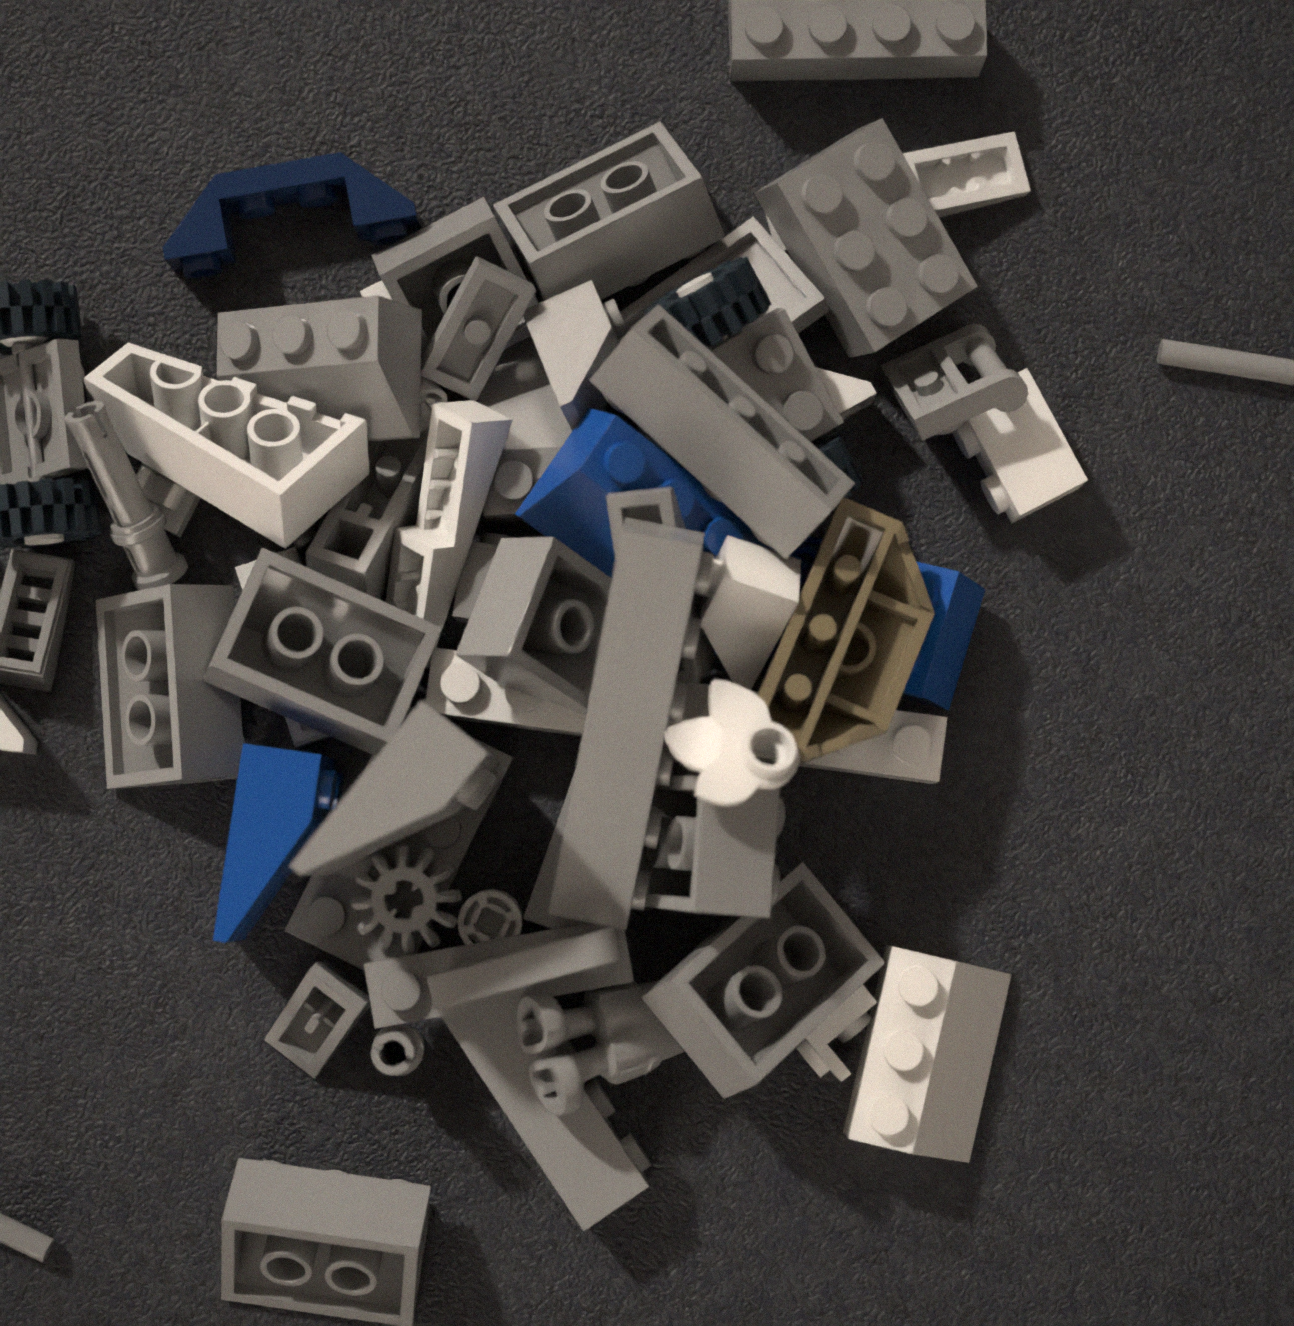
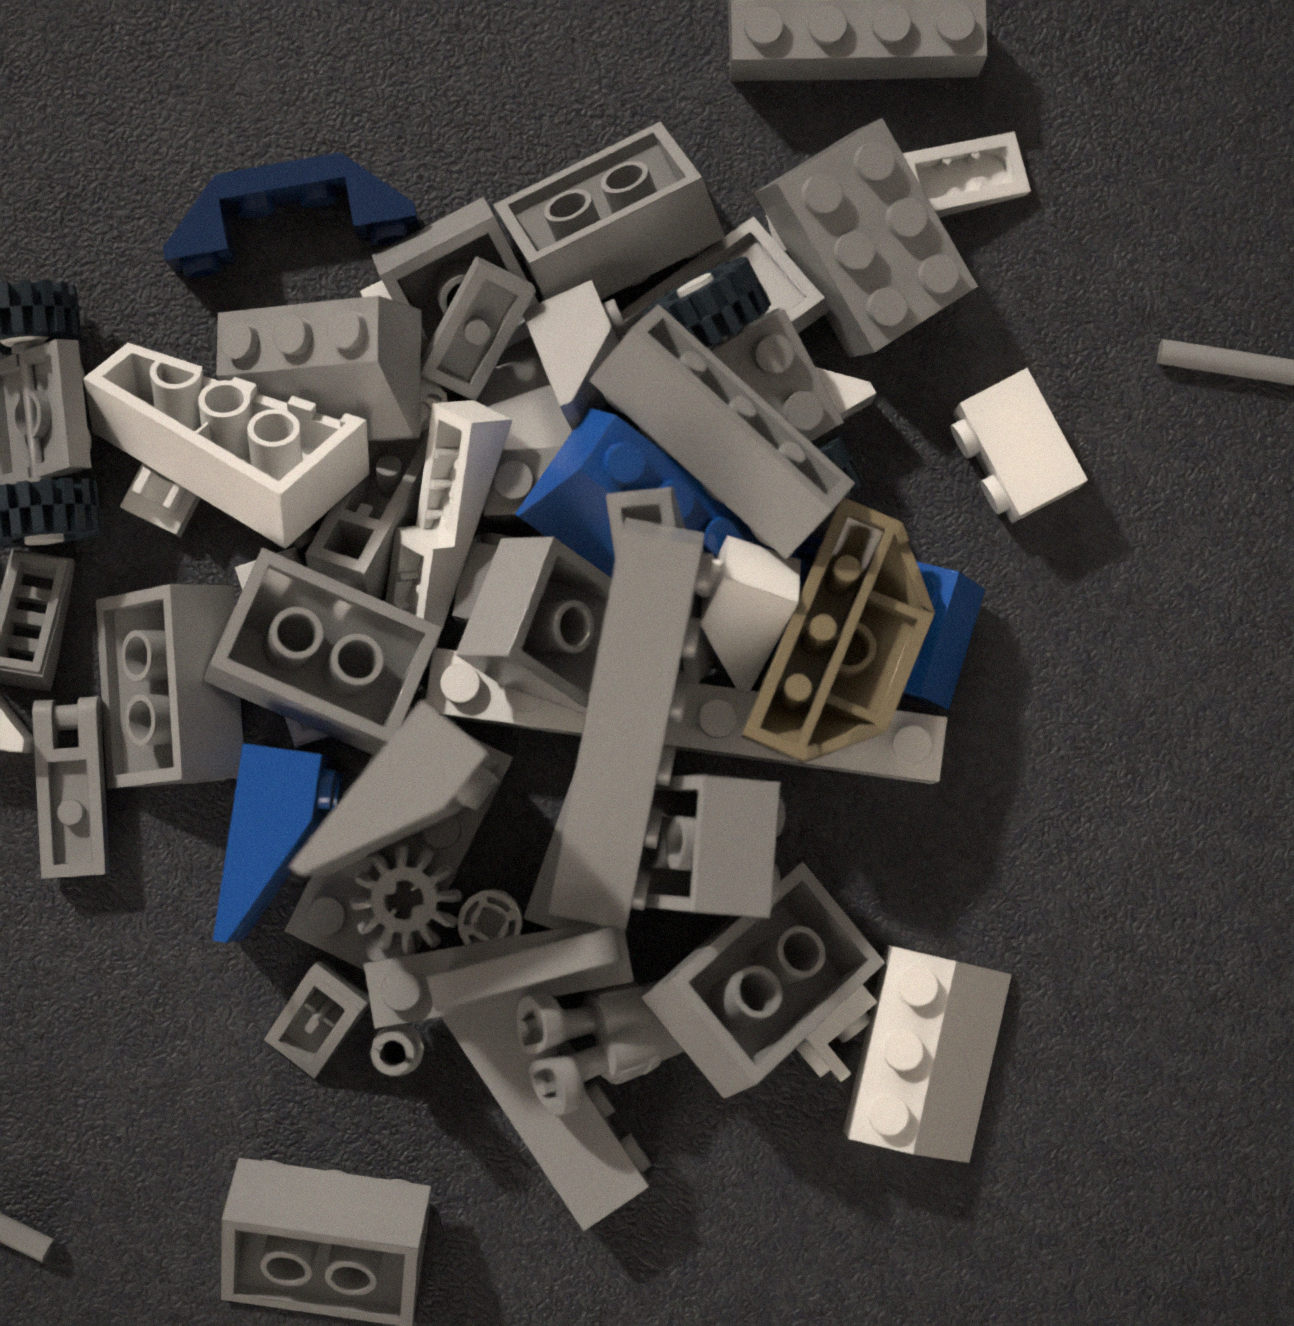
light grey pin [64,401,188,590] -> none
white plate [665,679,799,806] -> none
light grey plate [880,324,1028,441] -> none
none -> light grey plate [32,696,110,879]

